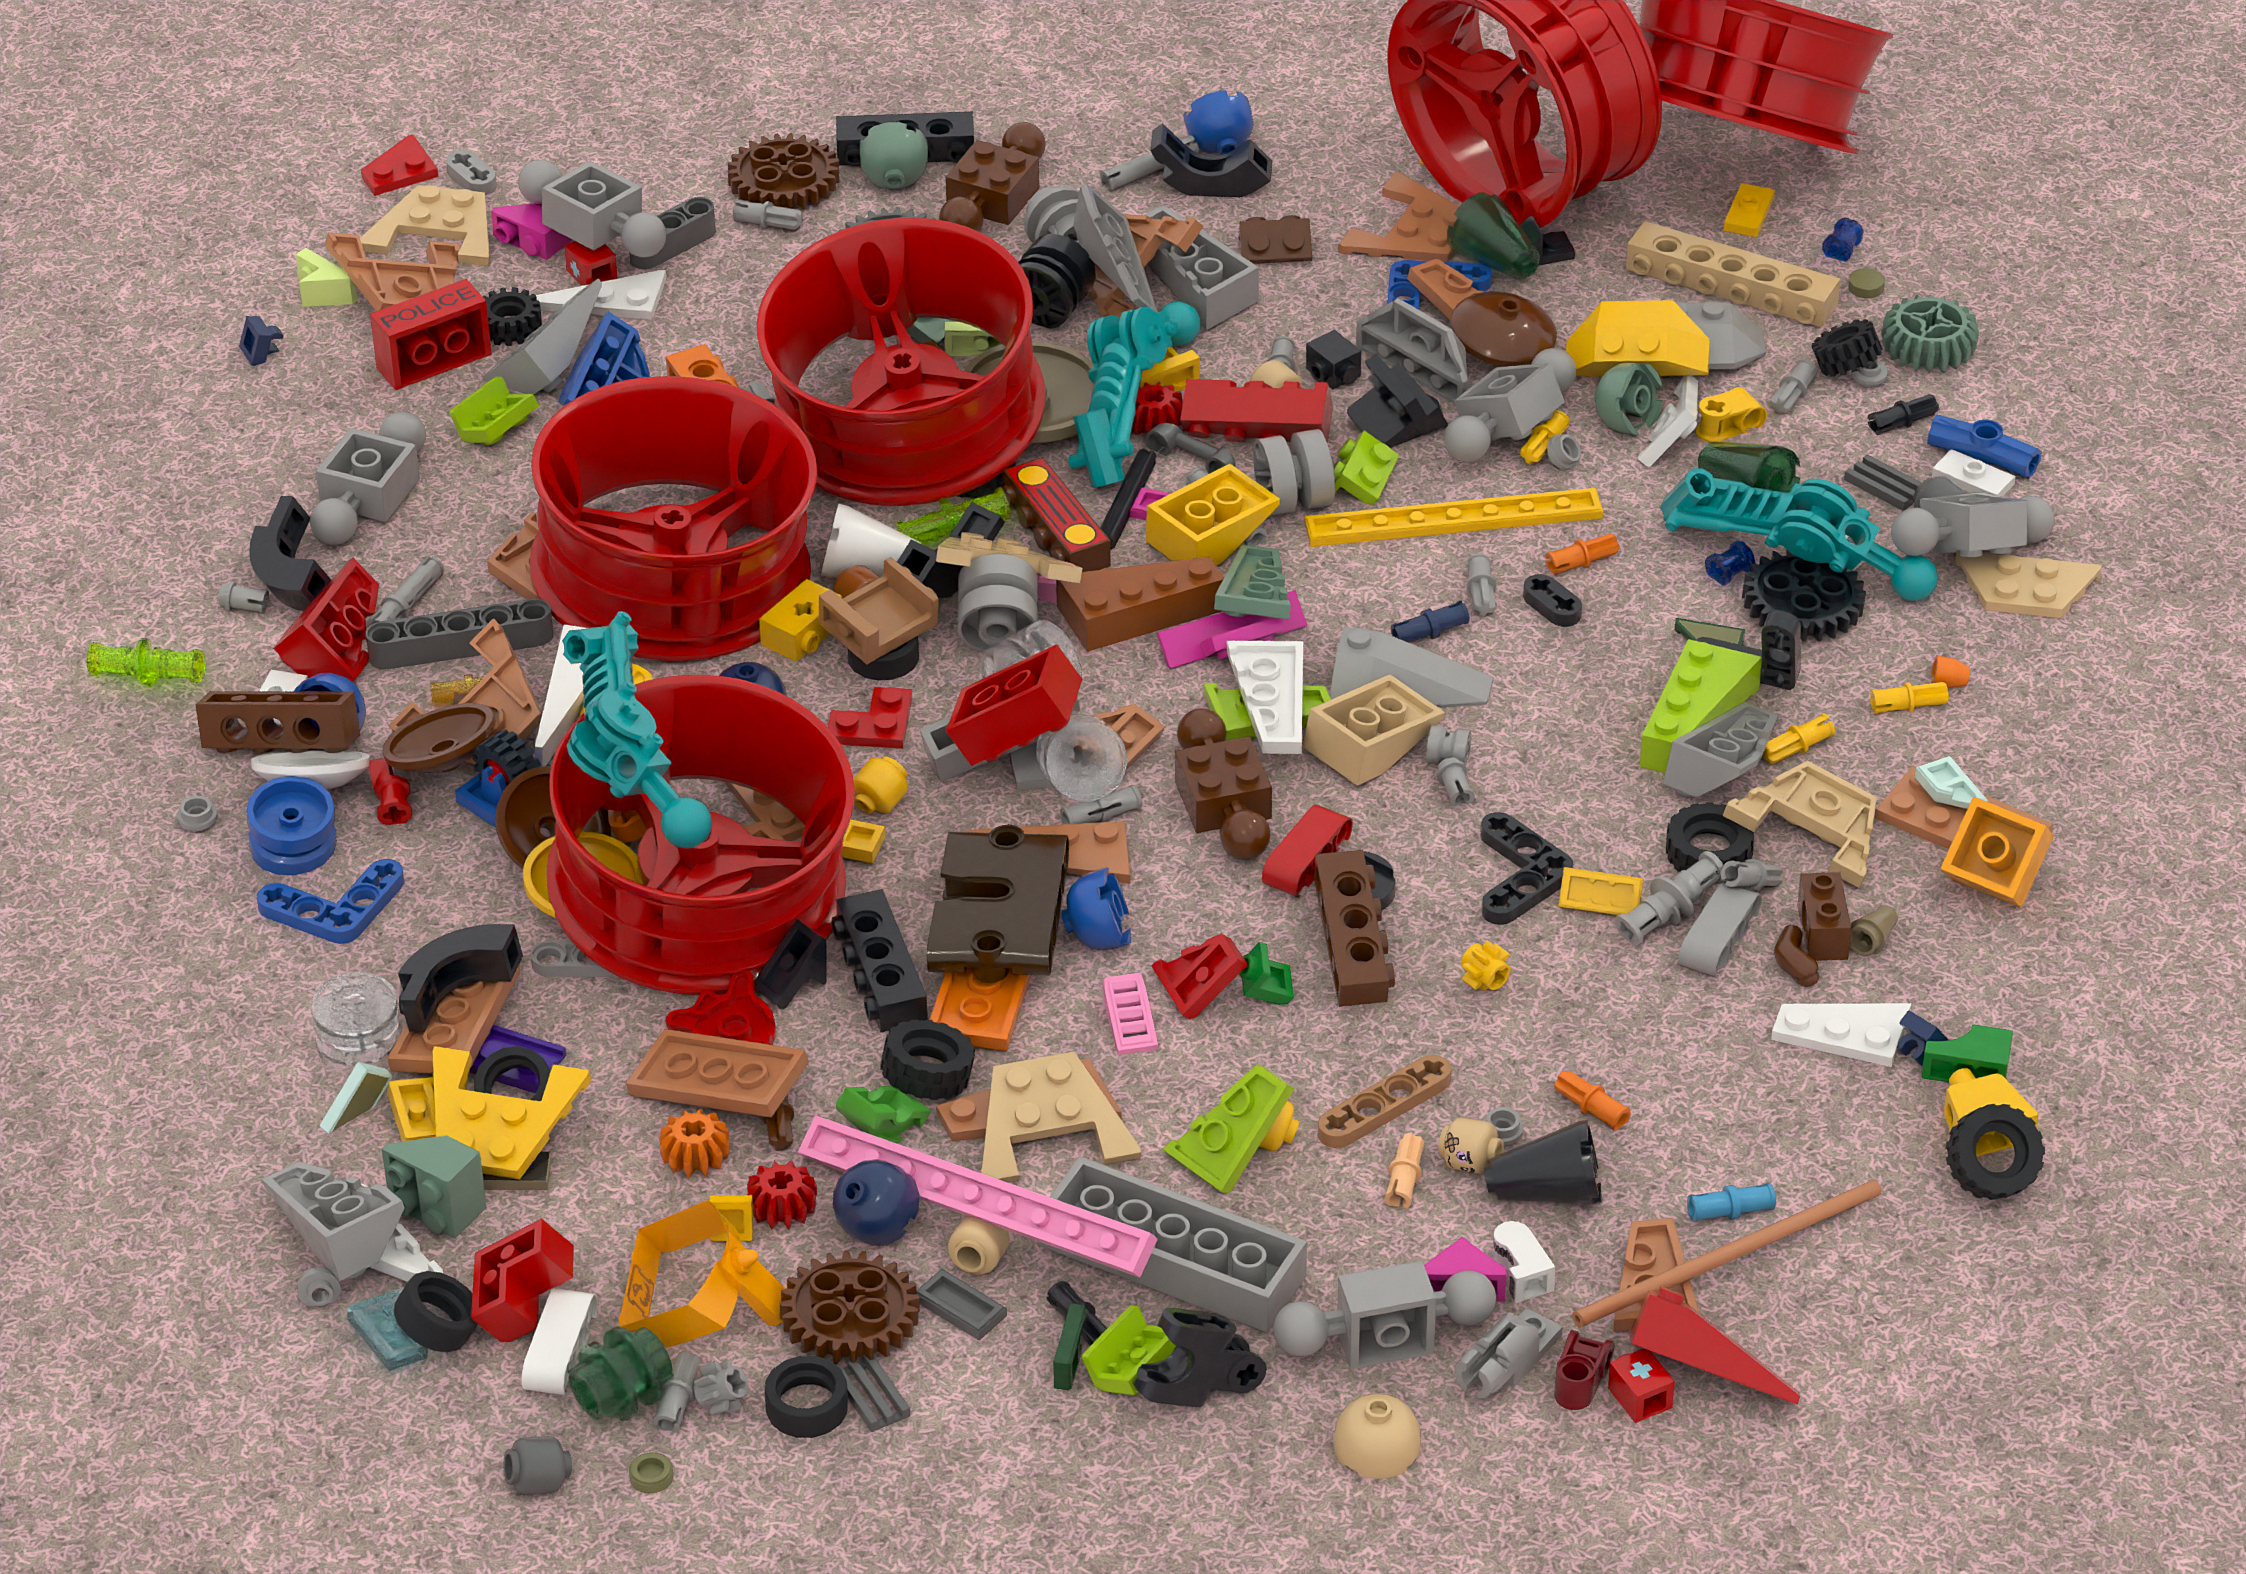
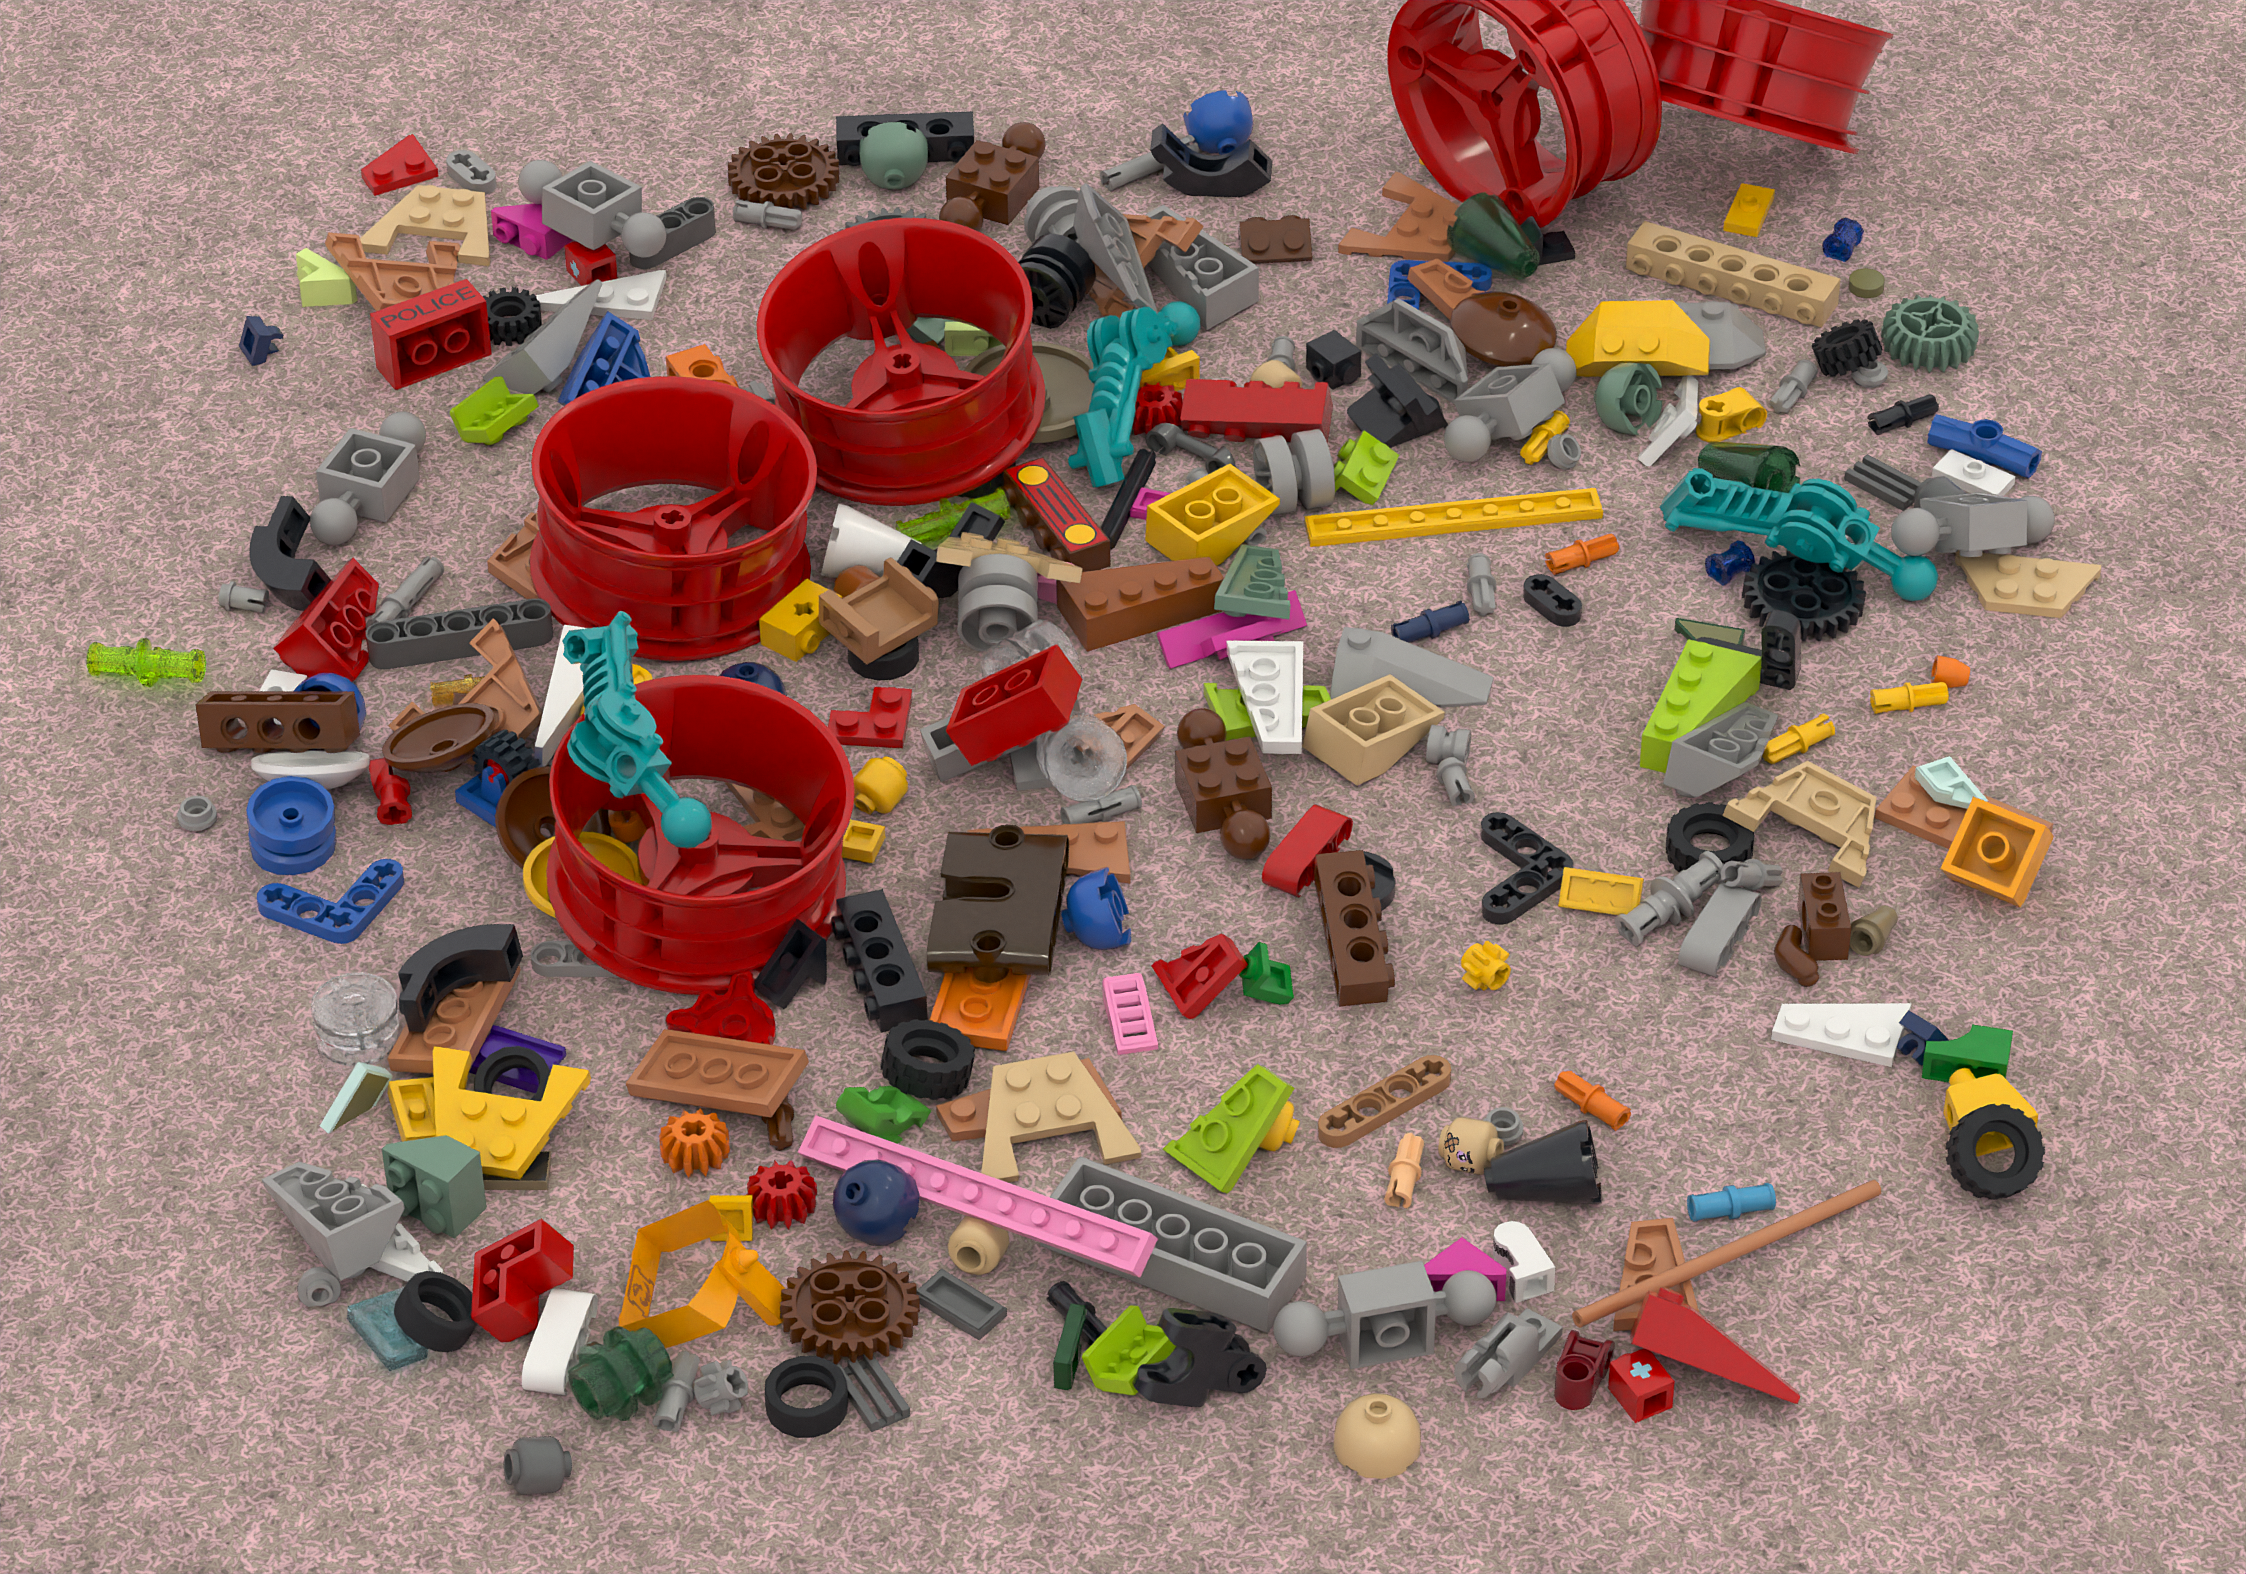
olive tile [629,1452,674,1493] -> none

